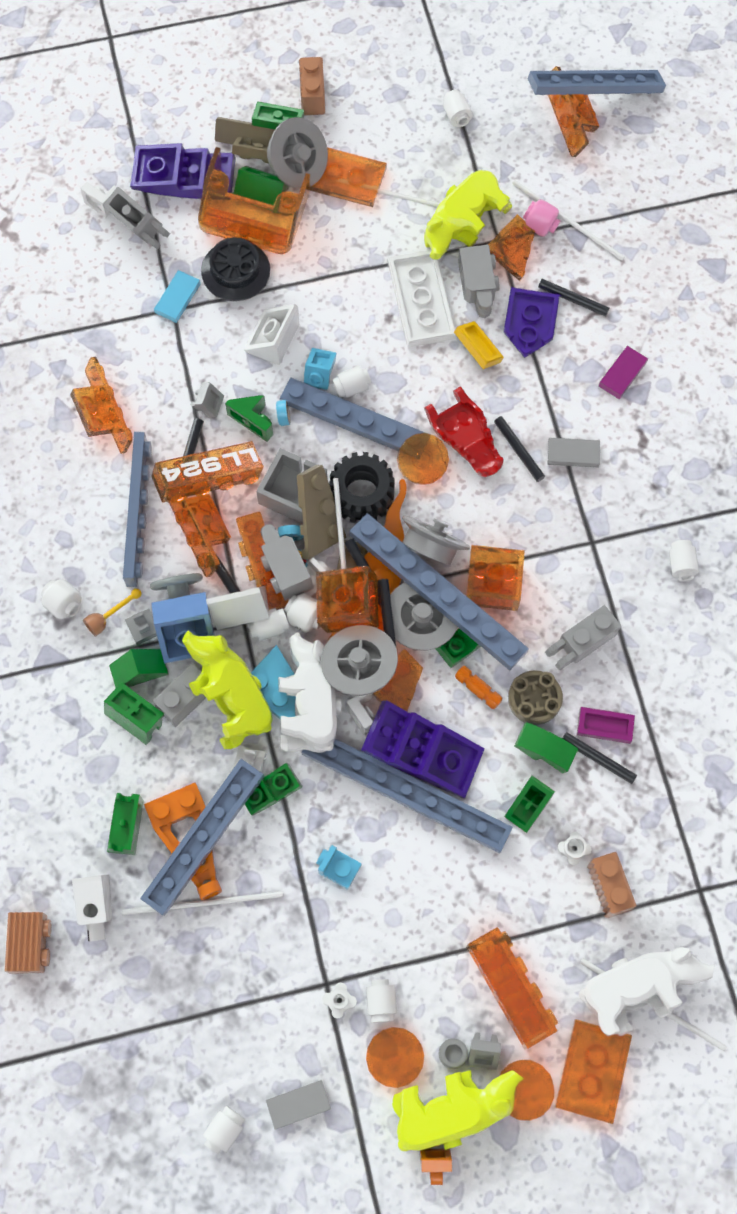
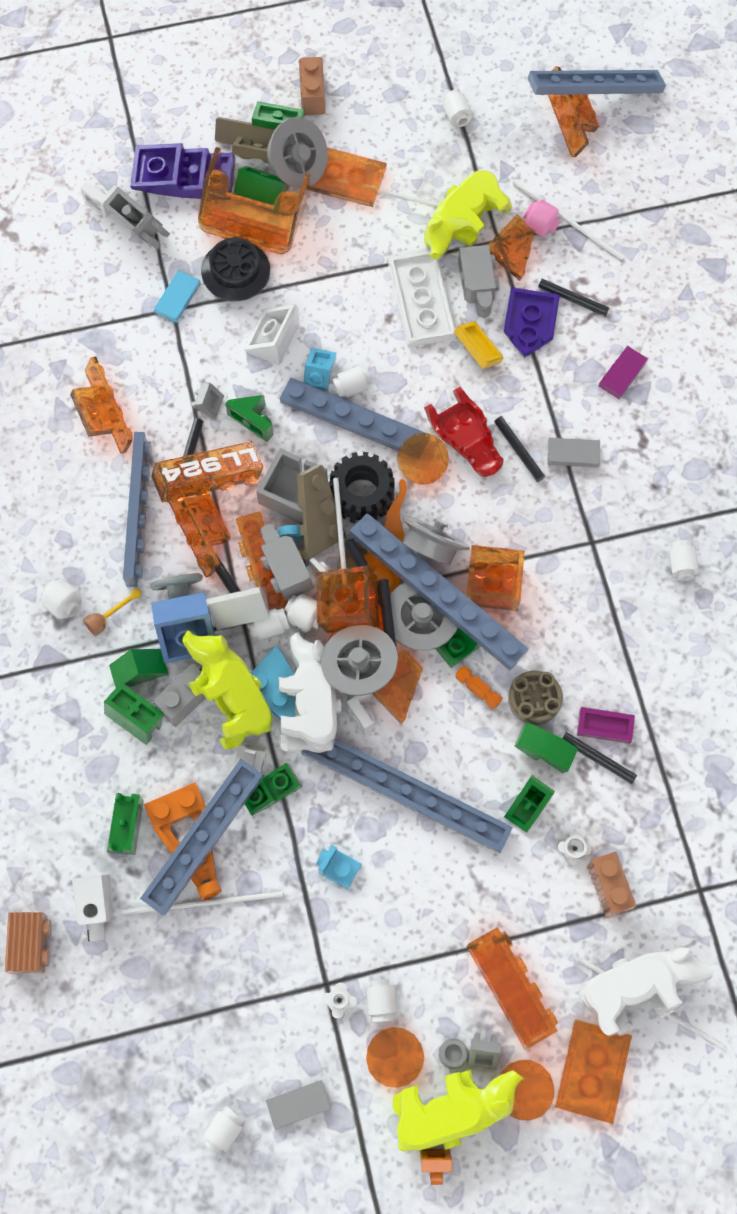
light grey tile [125,609,157,645] -> none
medium azure tile [276,400,291,426] -> none
dark purple slope [361,700,485,798] -> none
light grey hinge [545,605,621,670] -> none

